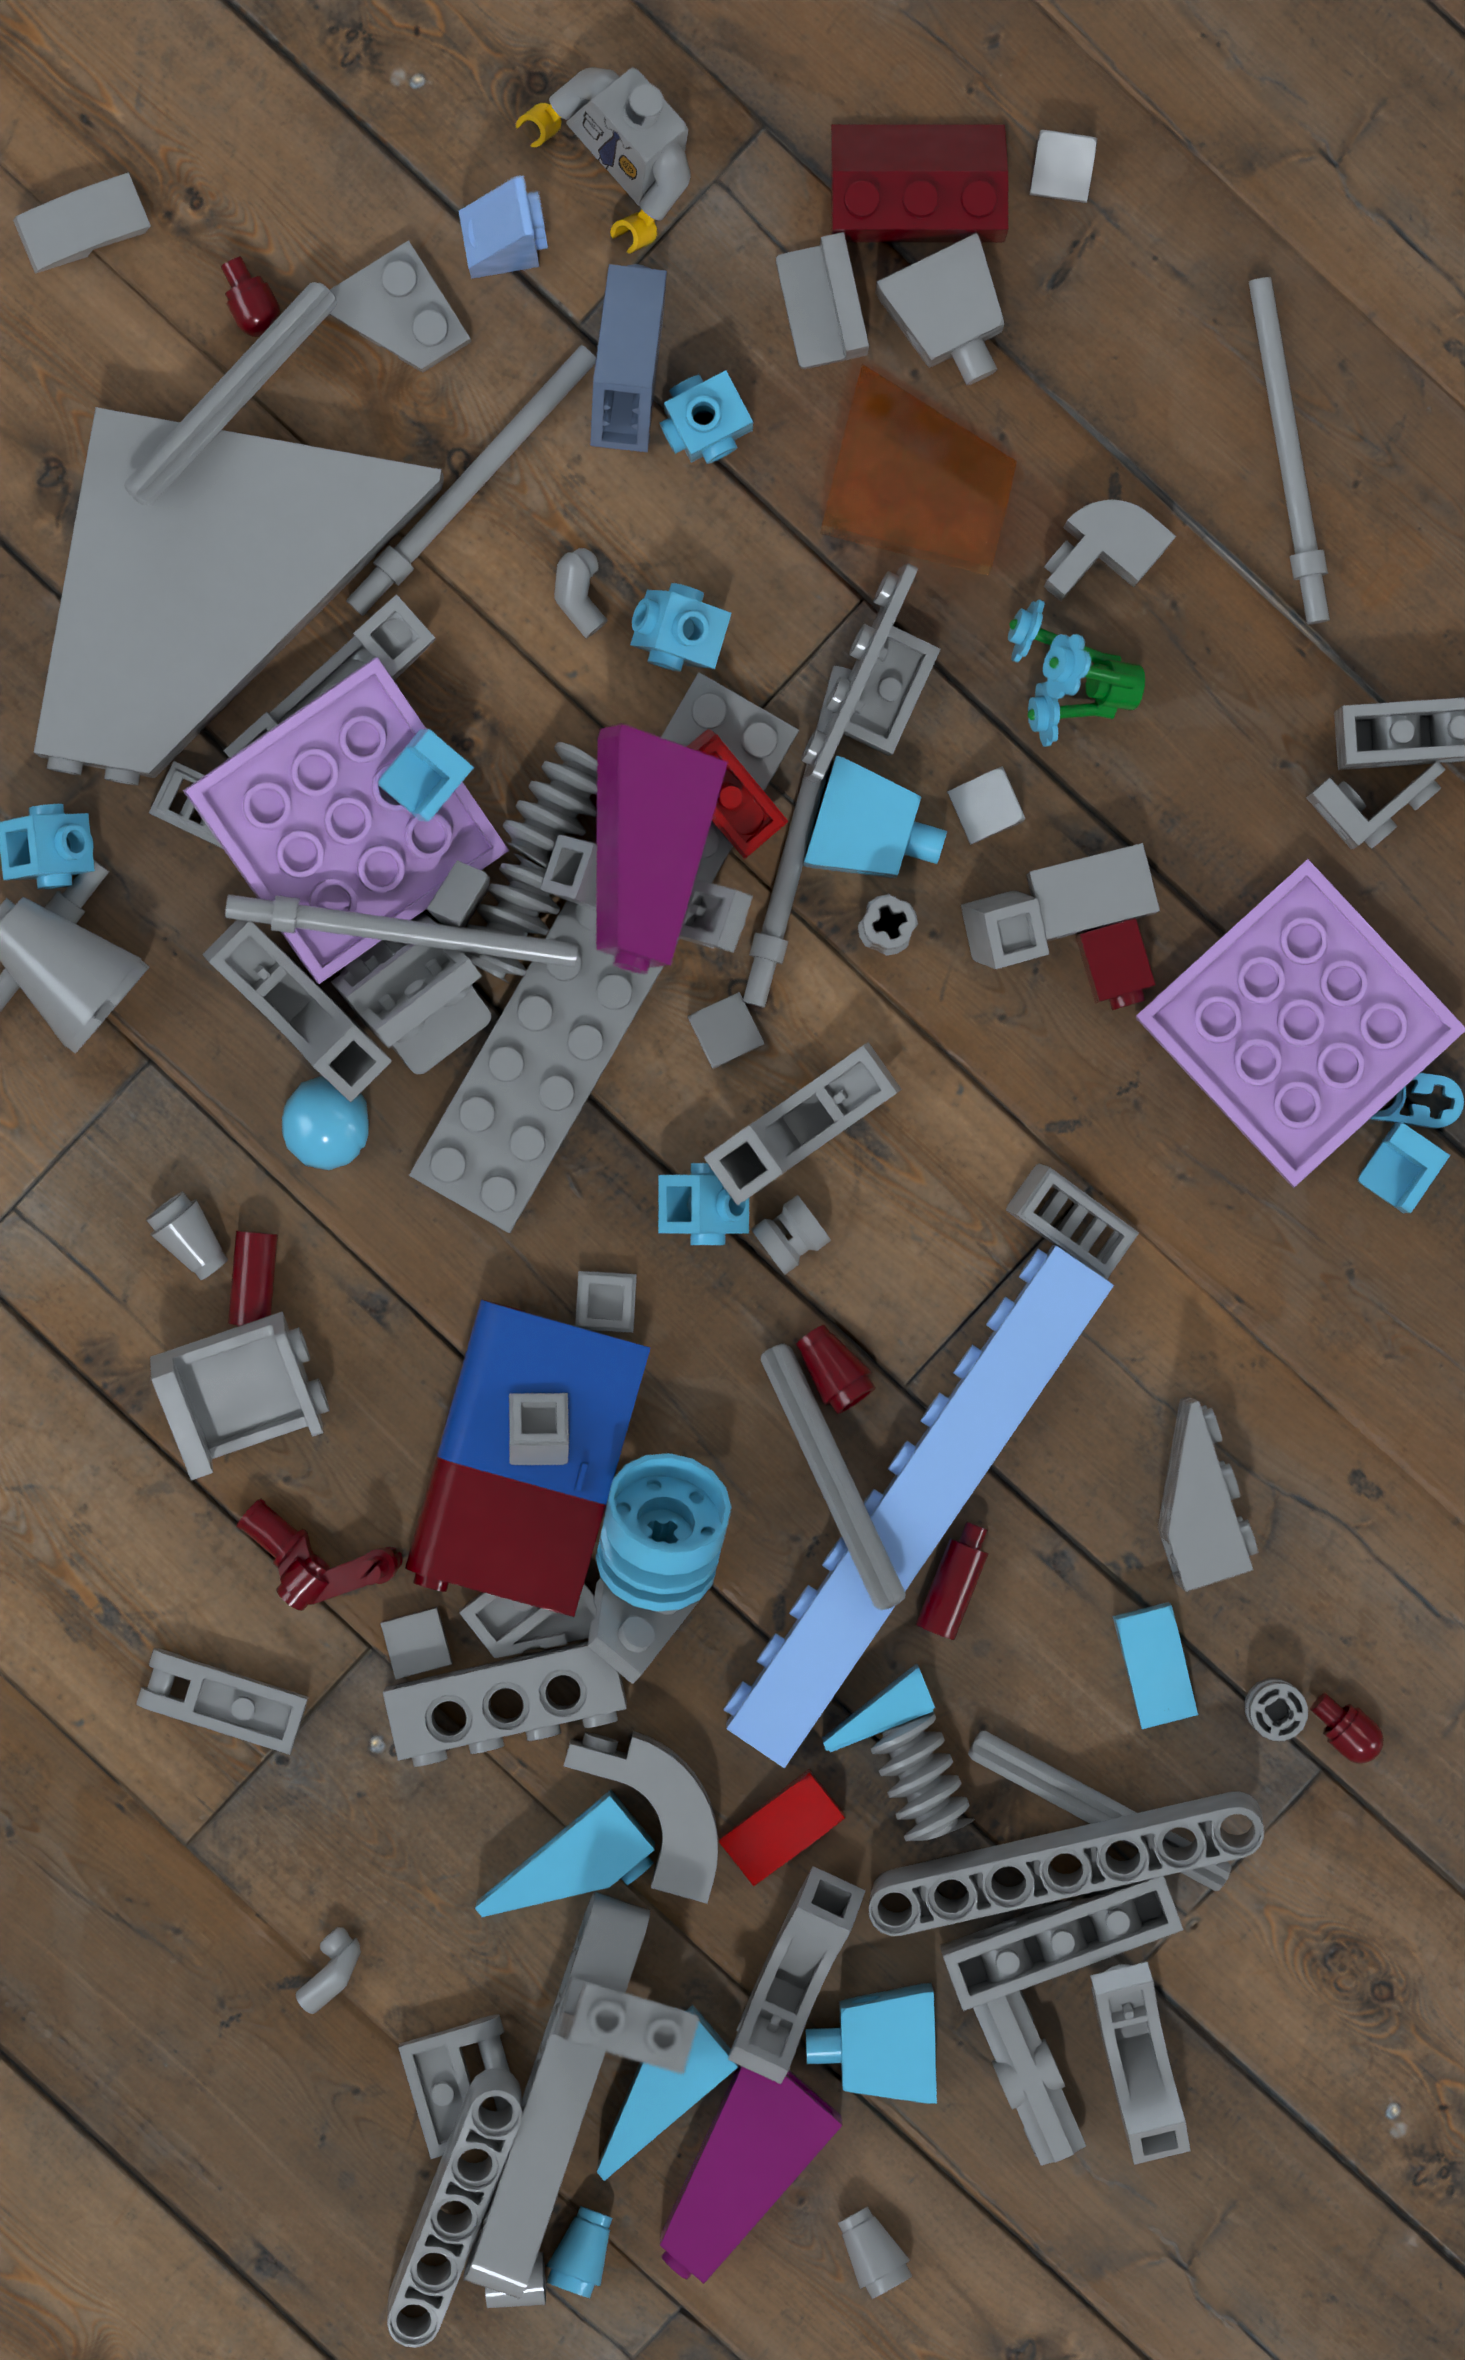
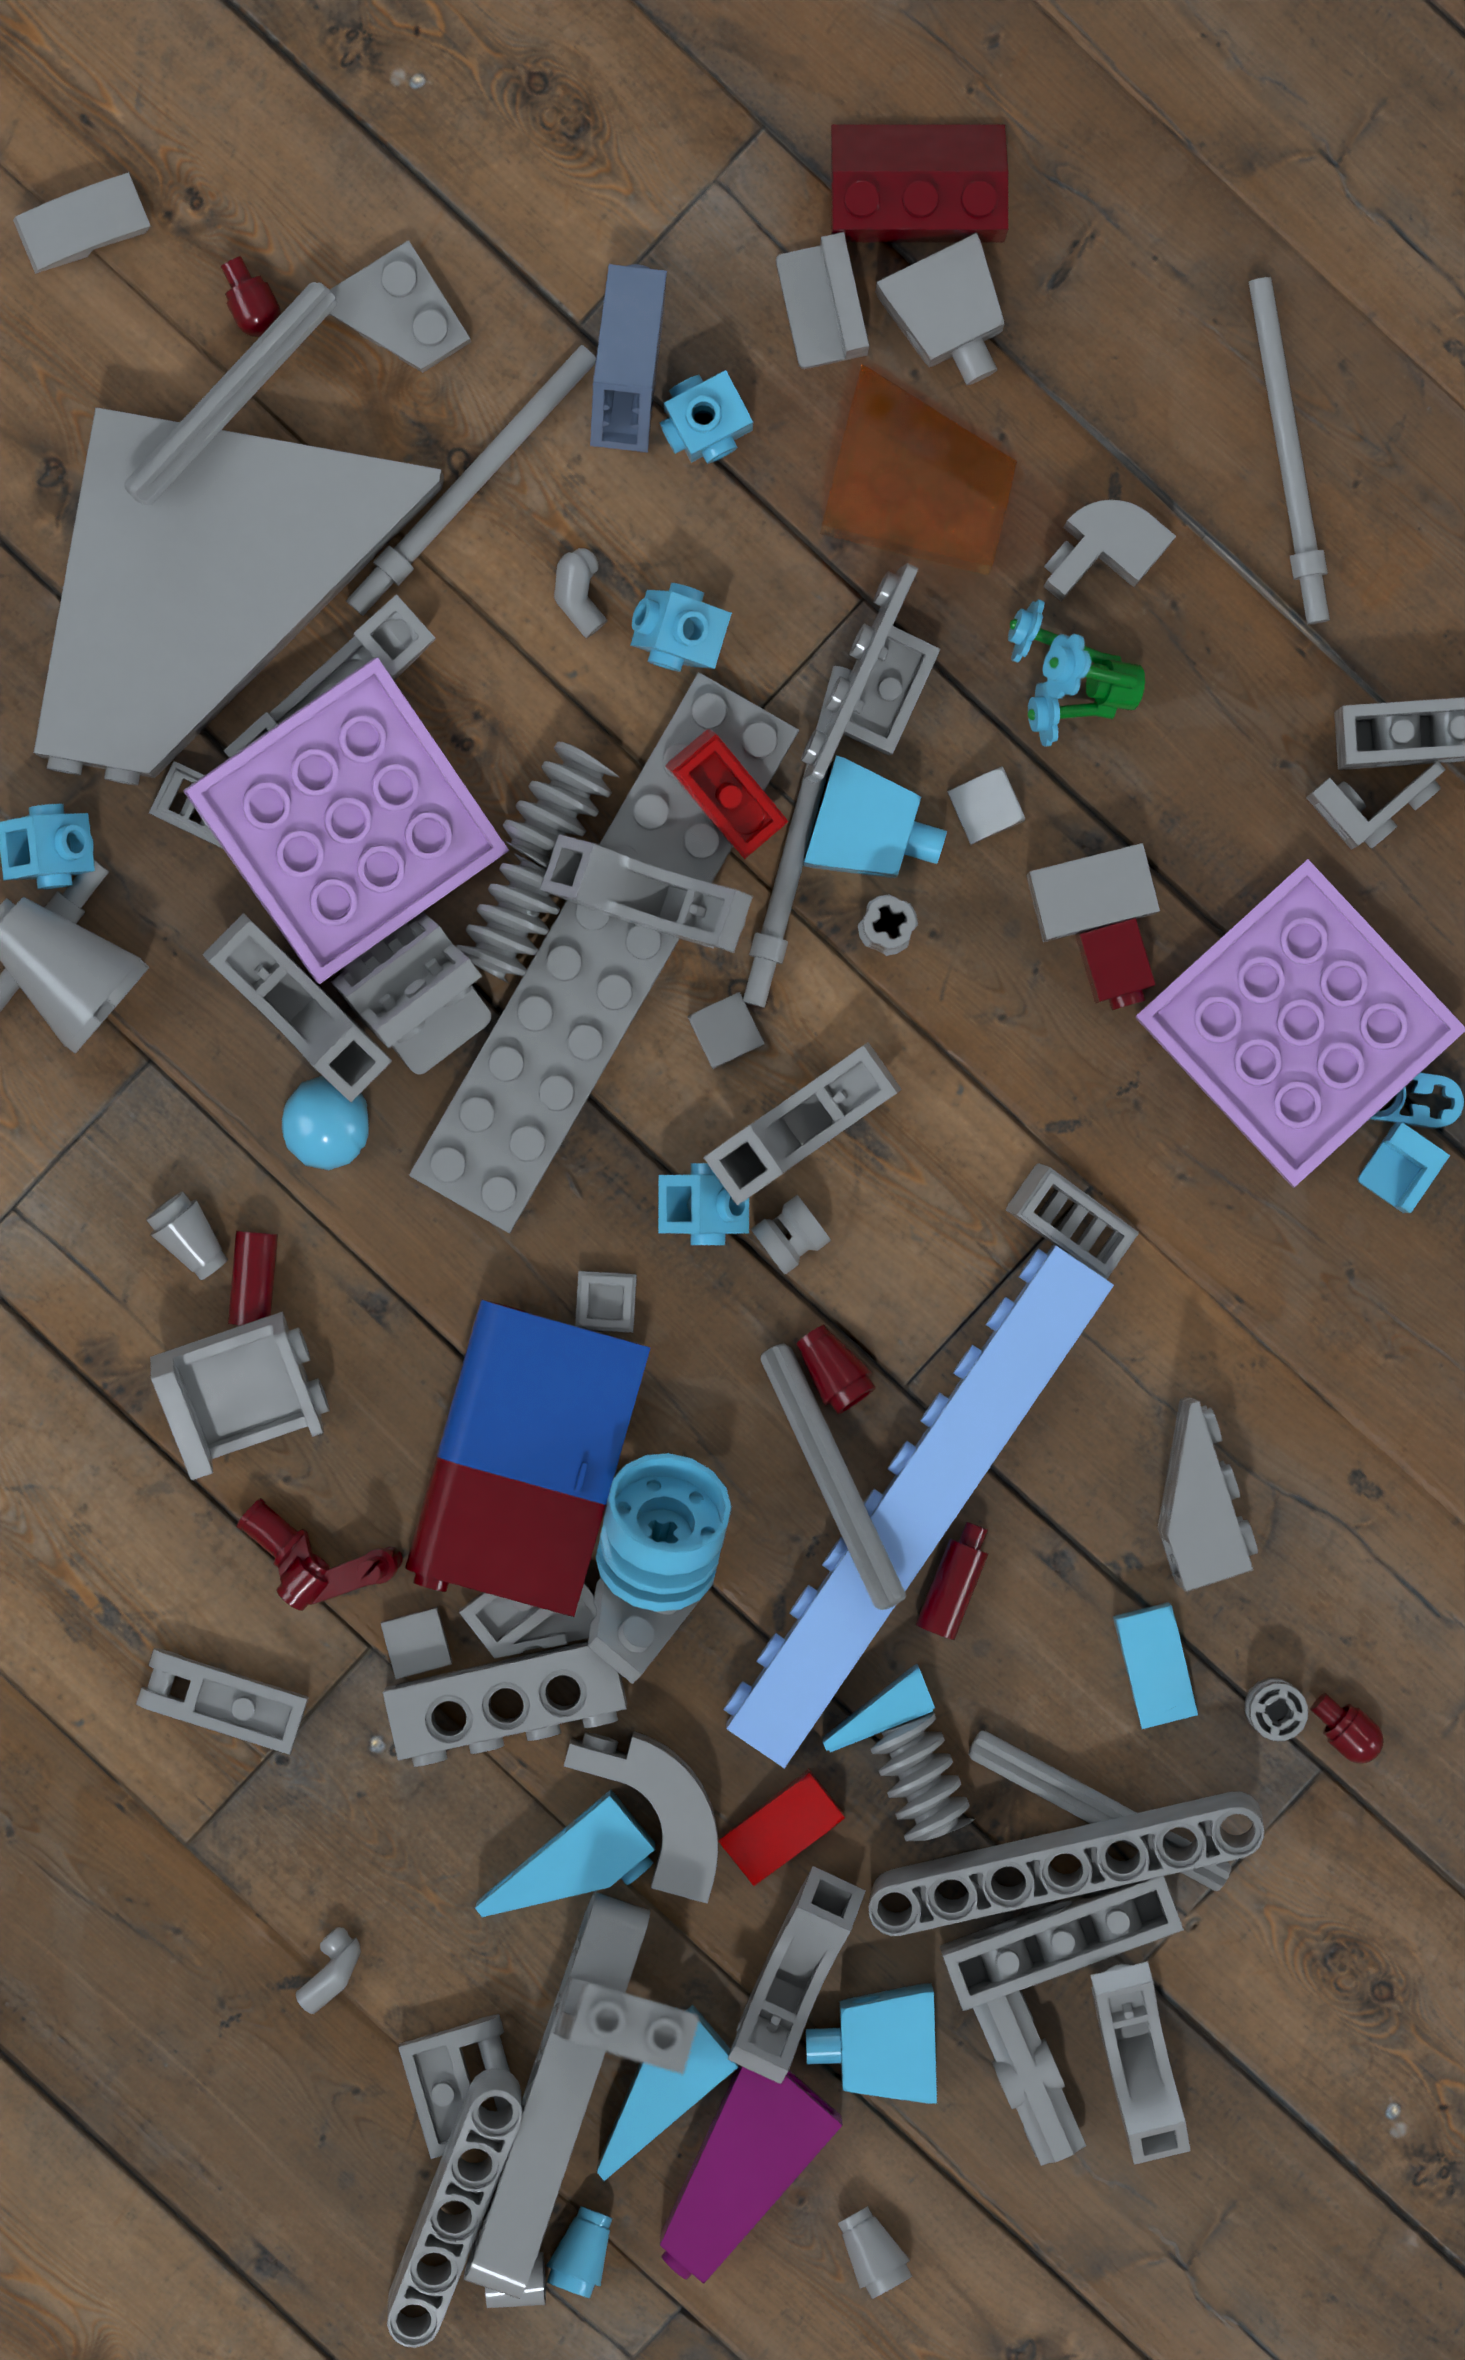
light grey bar [225,895,579,967] -> none
medium azure panel [378,729,474,822] -> none
light grey slope [427,860,490,928] -> none
light blue slope [458,176,548,279] -> none
light grey slope [509,1393,569,1465] -> none
light grey torso [516,67,691,254] -> none
magenta slope [596,724,728,974] -> none
light grey panel [961,891,1049,969] -> none
light grey slope [1029,130,1097,203] -> none

